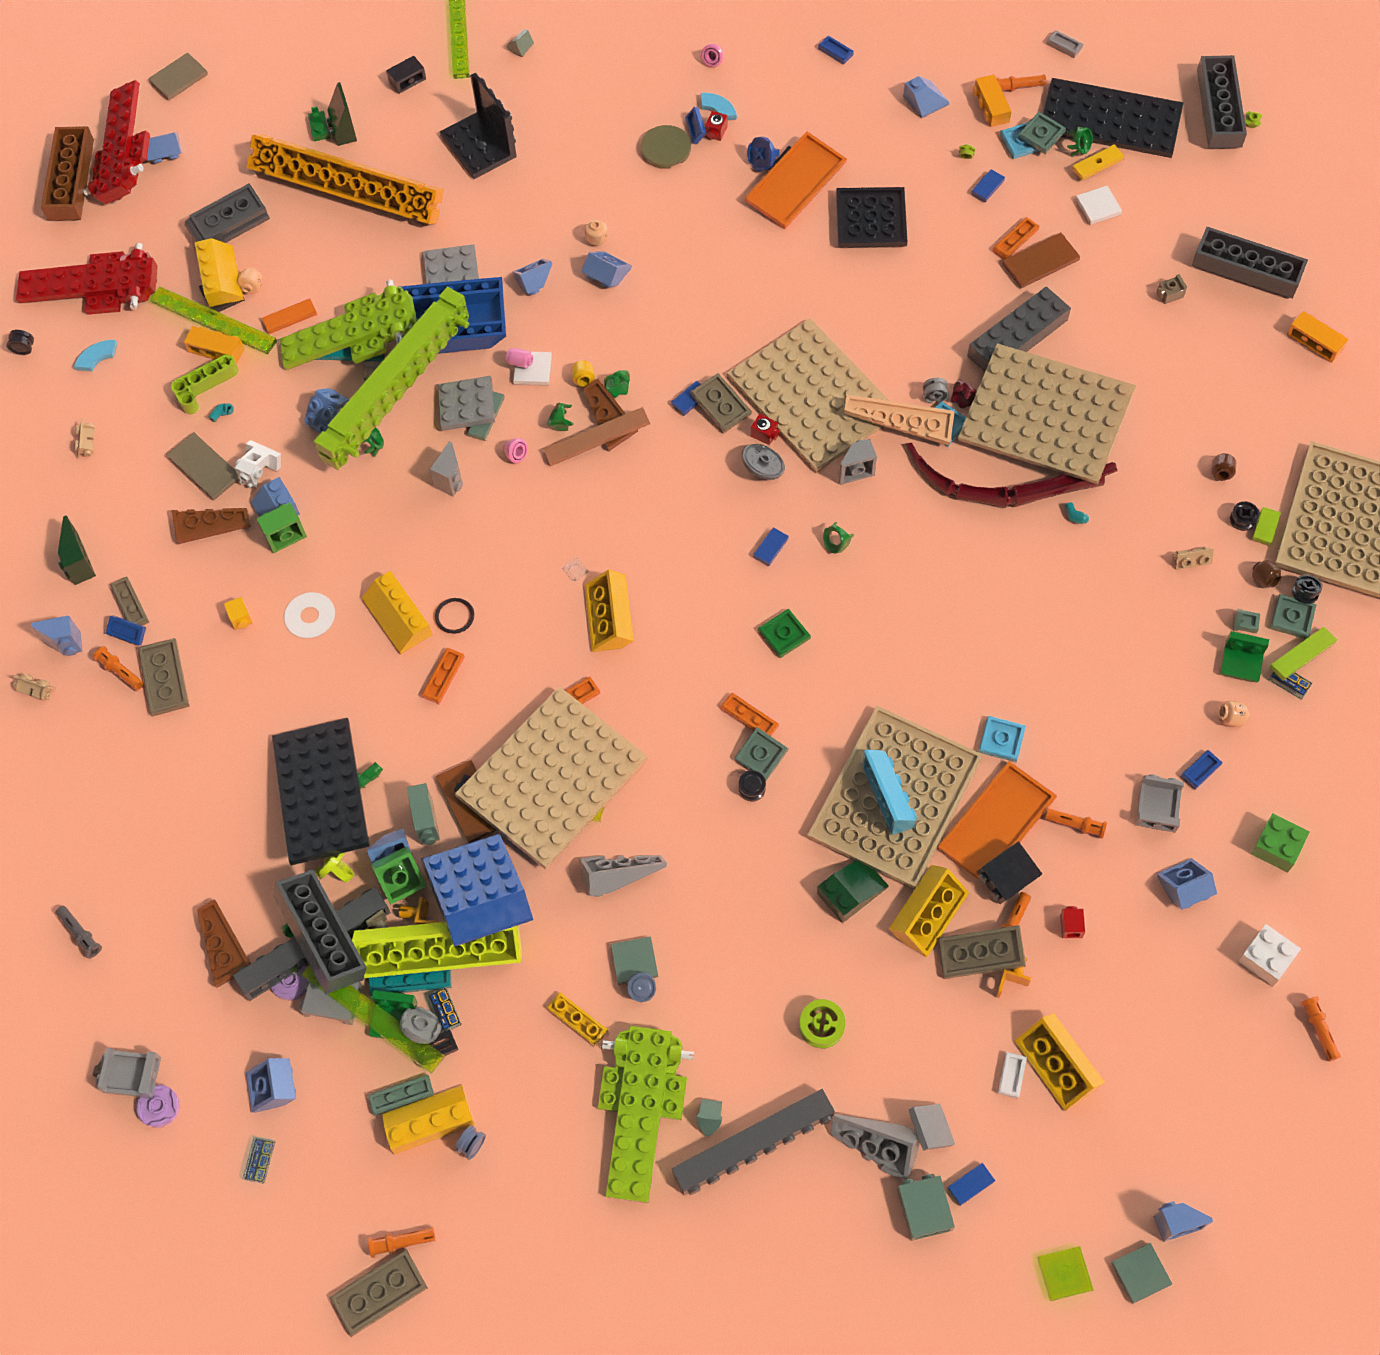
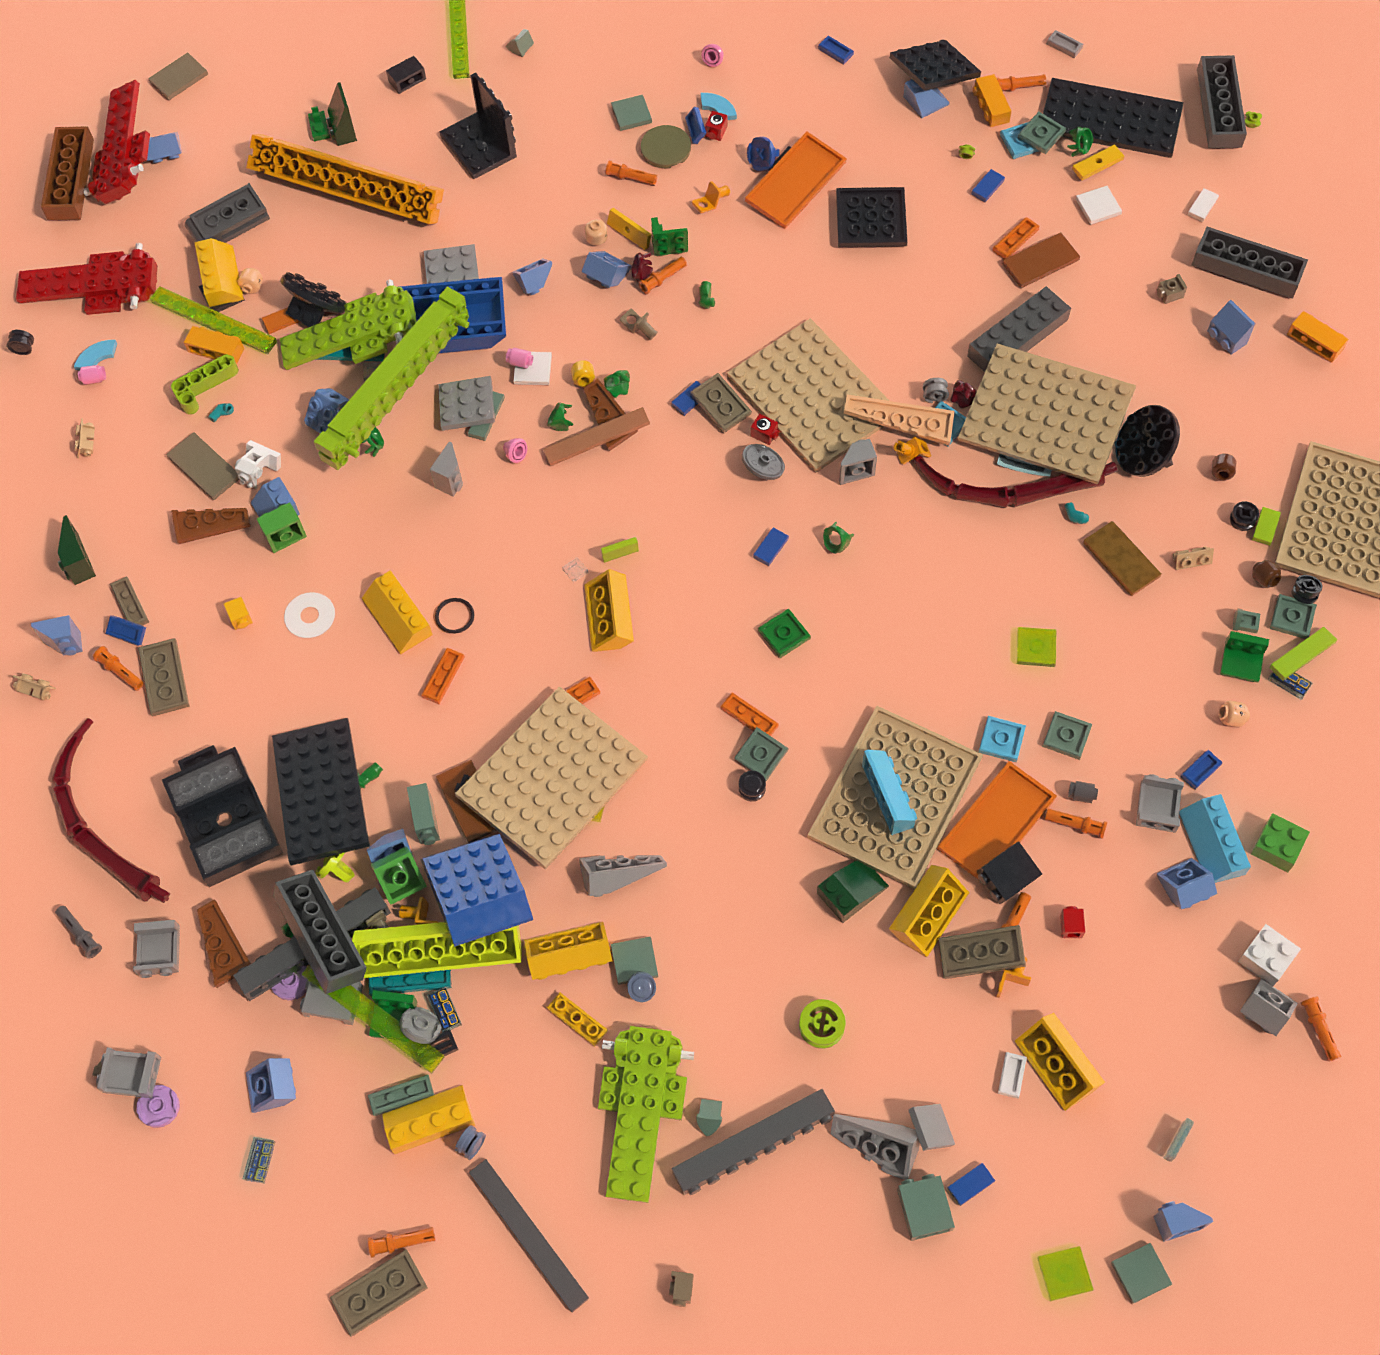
none -> dark red animal [52,718,170,903]
none -> bright pink brick [78,365,106,385]
none -> light grey panel [133,920,180,978]
none -> black piece [162,745,283,887]
none -> black bracket [280,272,347,327]
none -> dark grey tile [469,1159,590,1313]
none -> yellow slope [524,922,612,980]
none -> lime tile [601,537,639,563]
none -> orange pin [605,160,657,186]
none -> yellow tile [607,208,652,250]
none -> sand green tile [611,94,652,131]
none -> dark tan bracket [620,308,658,340]
none -> dark red piece [632,252,653,281]
none -> orange pin [639,256,687,294]
none -> green bracket [651,217,688,256]
none -> dark tan brick [669,1271,694,1307]
none -> light orange bracket [692,181,730,213]
none -> green arm [698,281,715,309]
none -> black plate [889,40,981,91]
none -> light orange bracket [894,437,932,465]
none -> clear light blue sticker [997,454,1052,476]
none -> clear neon green tile [1016,627,1057,667]
none -> sand green tile [1042,711,1092,760]
none -> dark grey brick [1068,781,1098,804]
none -> pearl gold tile [1083,521,1162,596]
none -> black bracket [1115,405,1180,477]
none -> clear light blue tile [1163,1118,1194,1162]
none -> medium azure slope [1179,794,1251,883]
none -> white tile [1188,188,1219,222]
none -> medium blue slope [1207,300,1256,355]
none -> light grey slope [1240,979,1298,1036]

